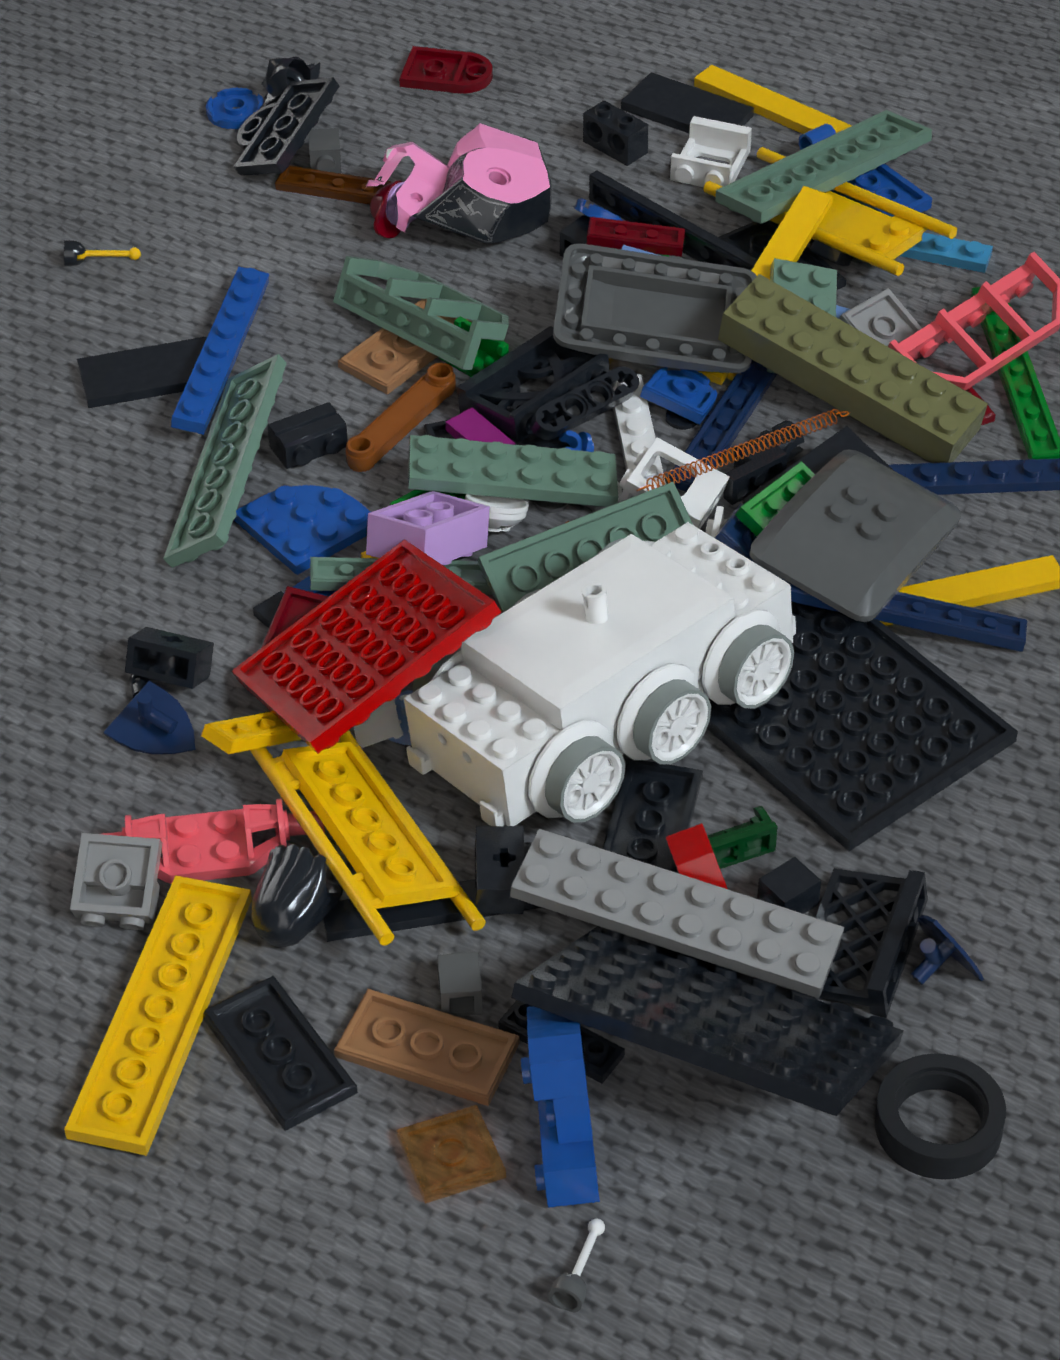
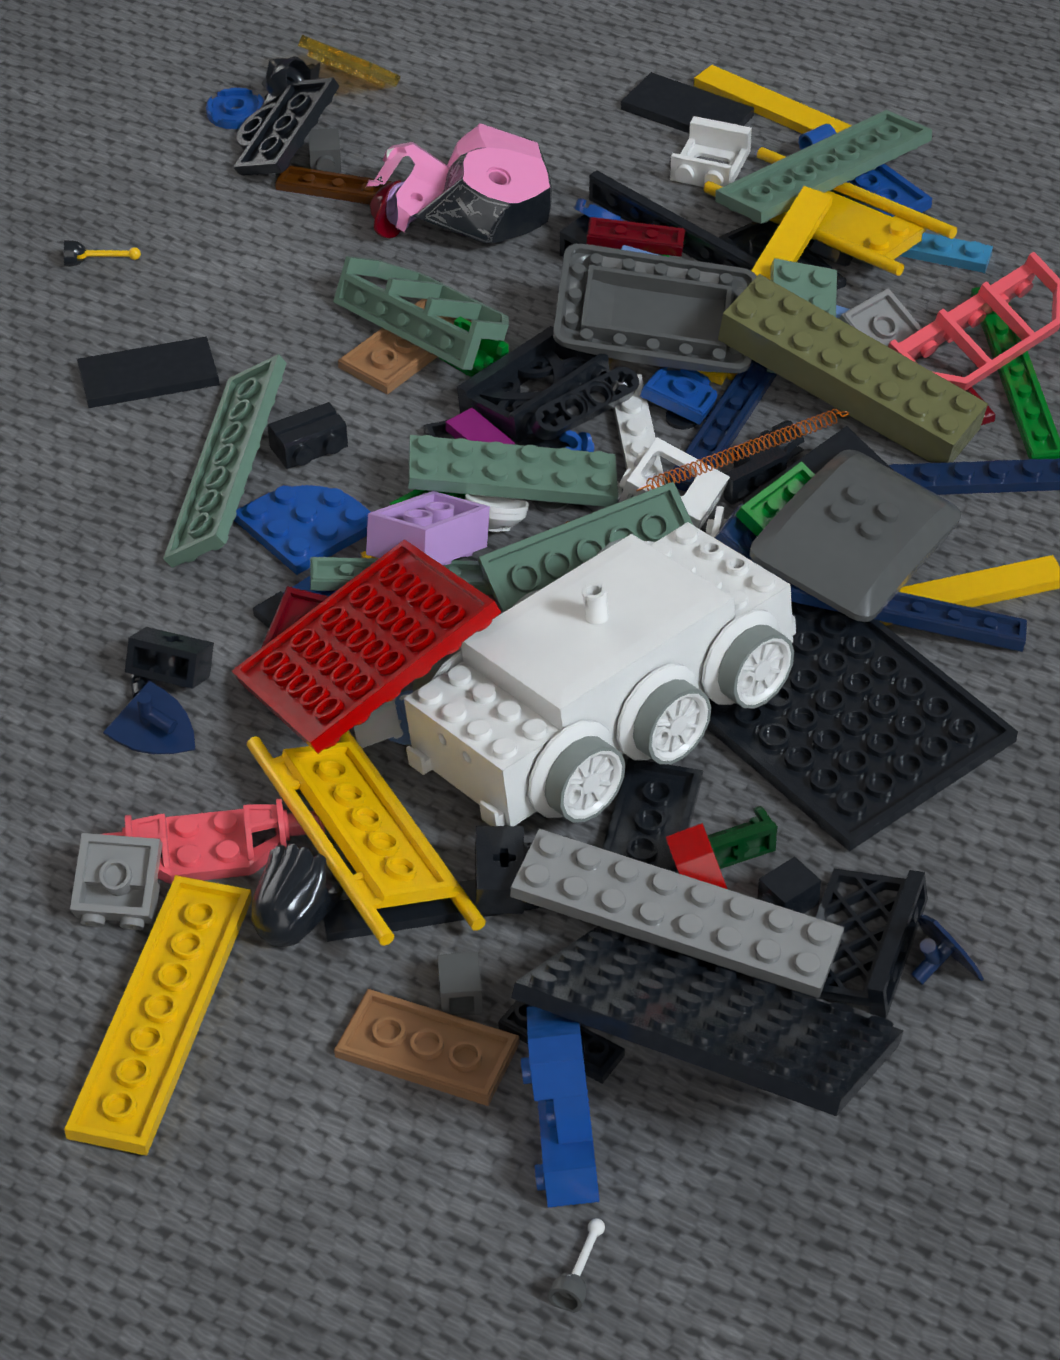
blue plate [171,267,270,435] -> none
yellow tile [201,711,302,754] -> none
black tile [203,976,358,1131] -> none
dark orange piece [345,363,456,472] -> none
clear orange tile [397,1105,506,1204] -> none
dark red tile [399,46,493,94] -> none
black brick [583,100,649,166] -> none
black tyre [875,1054,1006,1180] -> none
none -> clear yellow plate [298,35,401,88]

